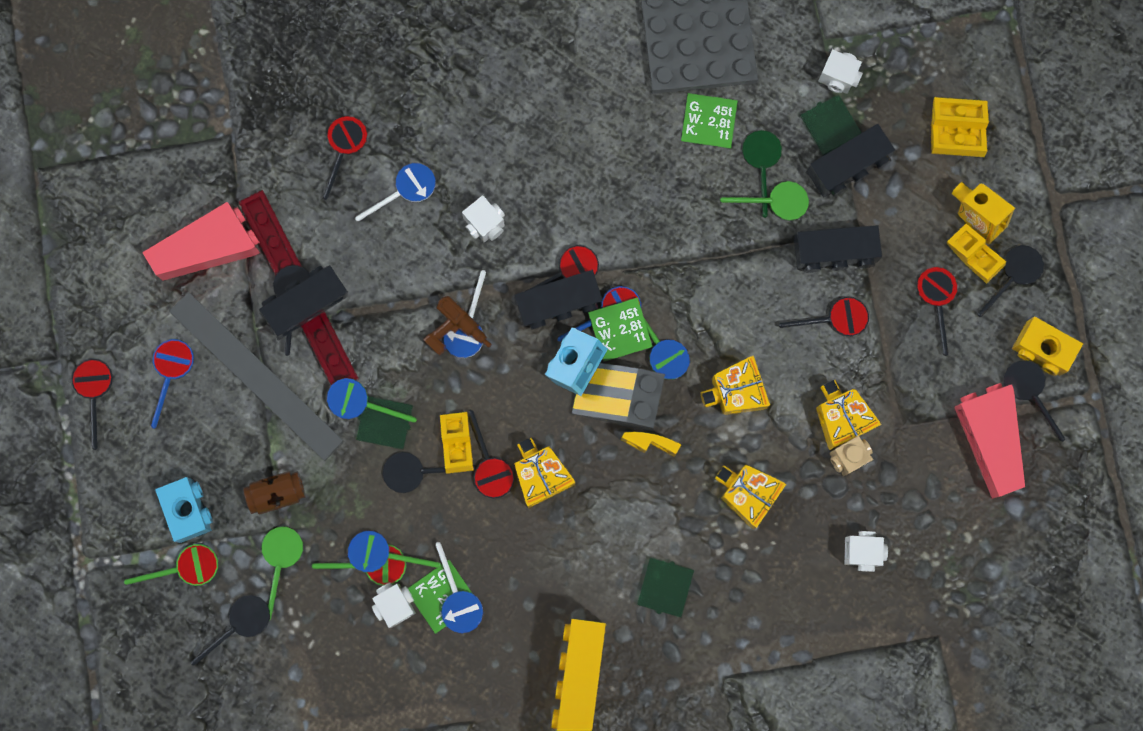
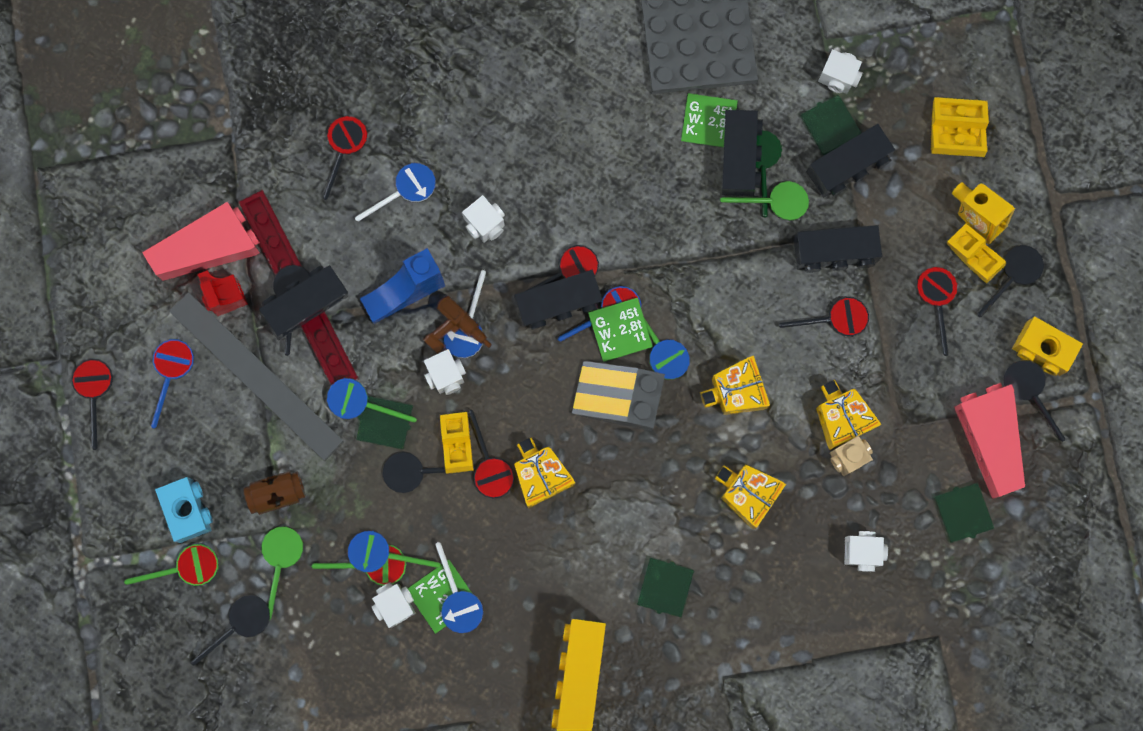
medium azure brick [545,328,608,396] -> none
yellow slope [621,432,681,457] -> none
none -> red brick [197,270,248,317]
none -> blue arch [360,248,445,324]
none -> white brick [424,349,466,395]
none -> black brick [722,110,763,196]
none -> clear green piece [934,483,995,543]

